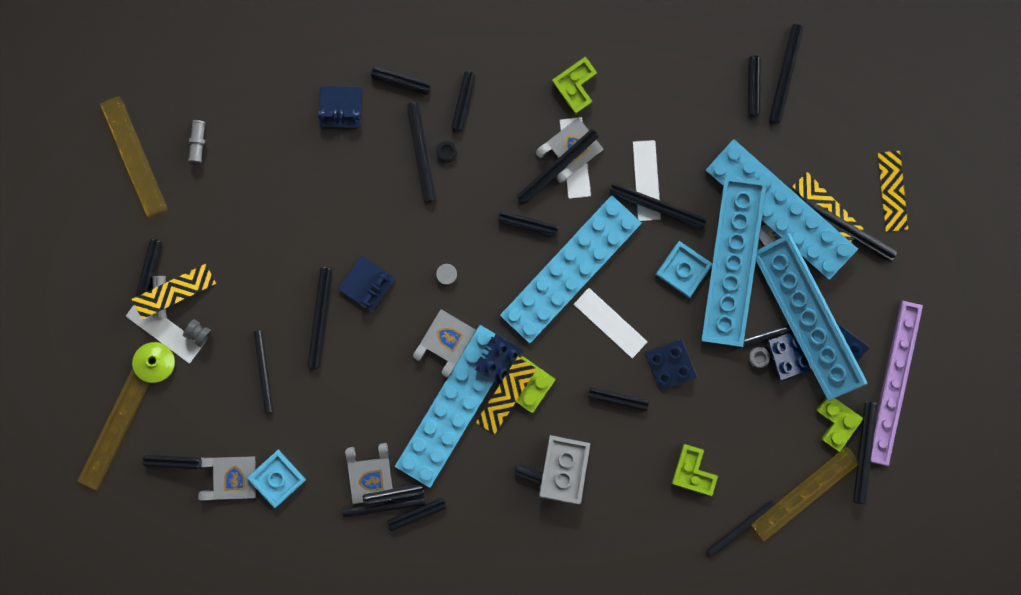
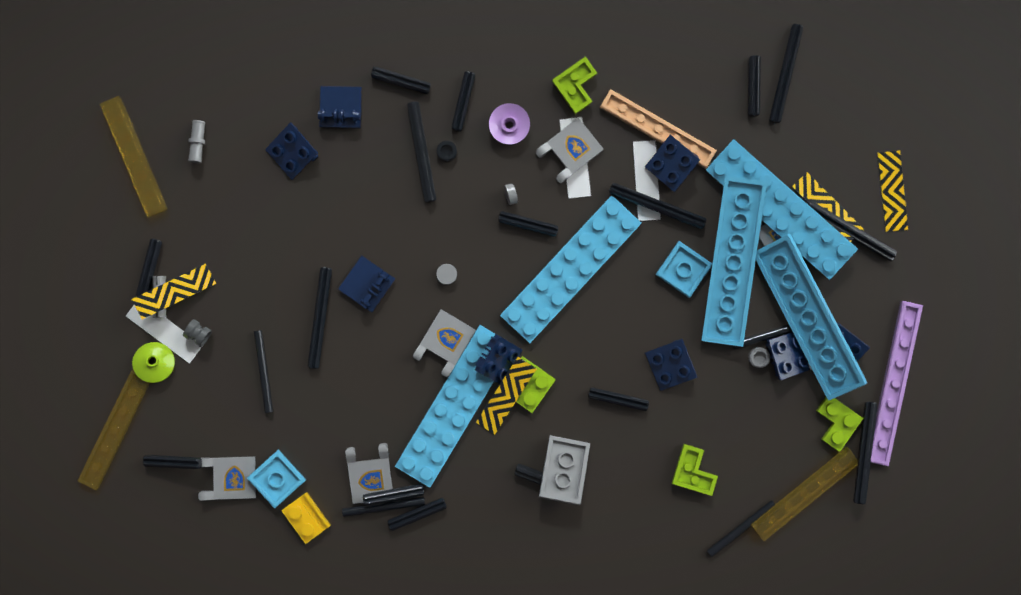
black axle [517,129,599,204] -> none
white sticker [574,288,647,358] -> none
none -> dark blue hinge [265,122,319,180]
none -> yellow plate [281,492,331,544]
none -> lavender dish [489,103,530,145]
none -> light grey tile [504,183,518,205]
none -> light nougat tile [600,89,717,169]
none -> dark blue hinge [645,135,701,192]

